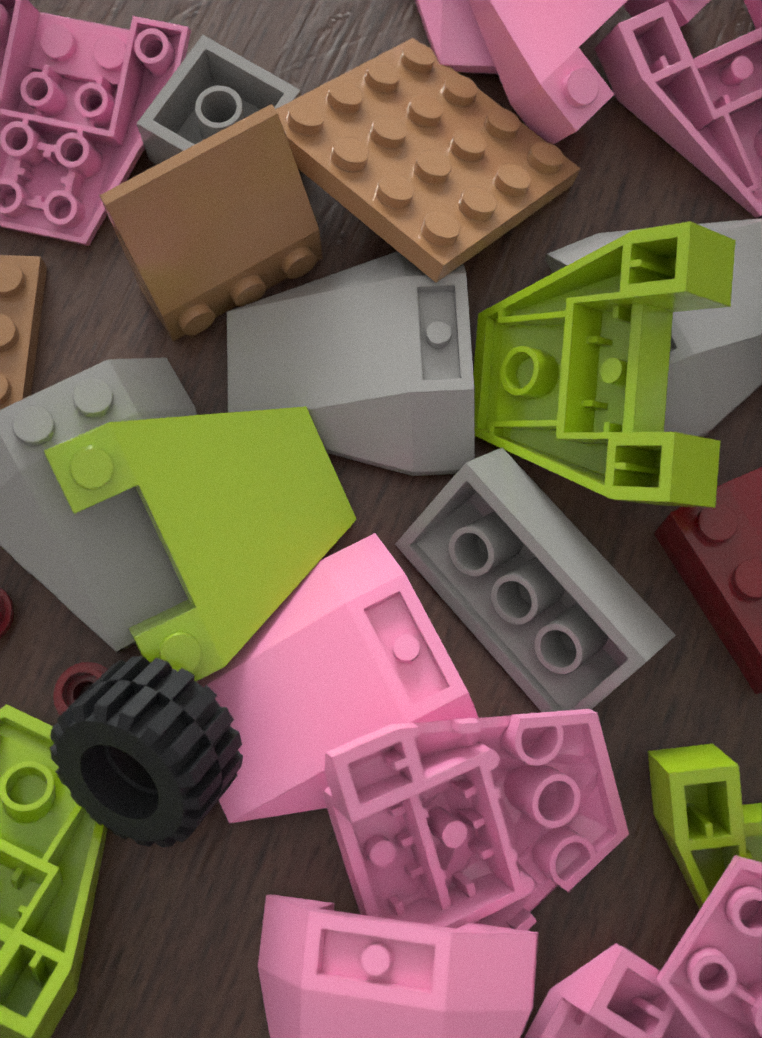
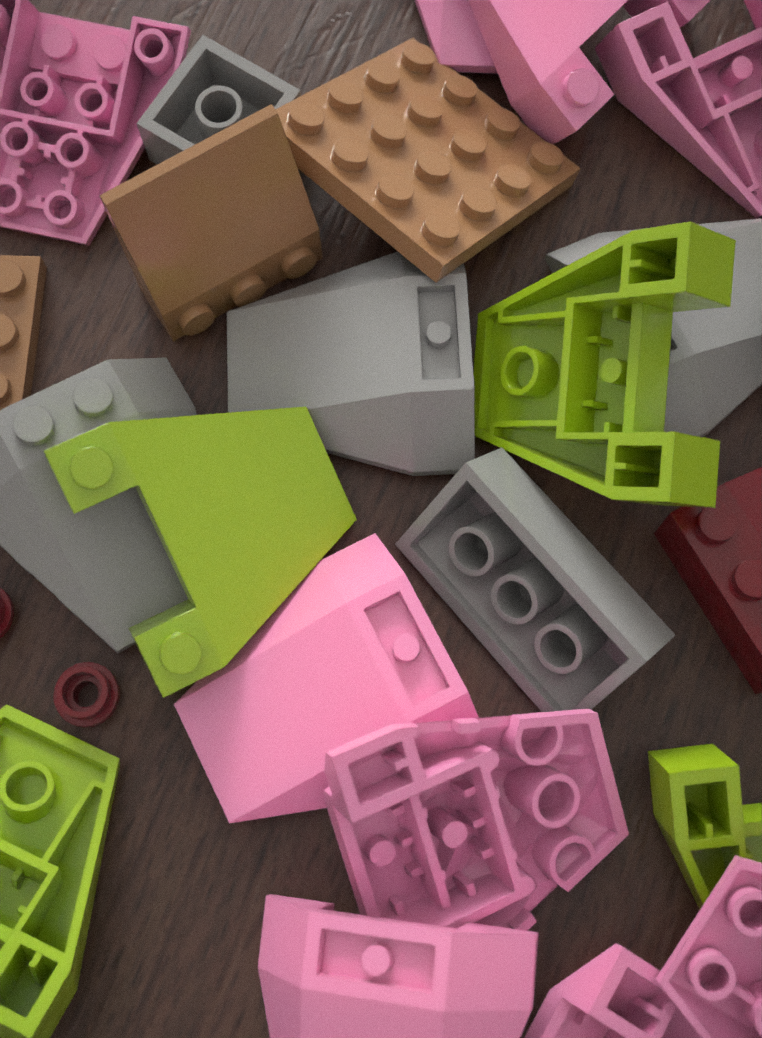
black tyre [50,656,243,848] -> none

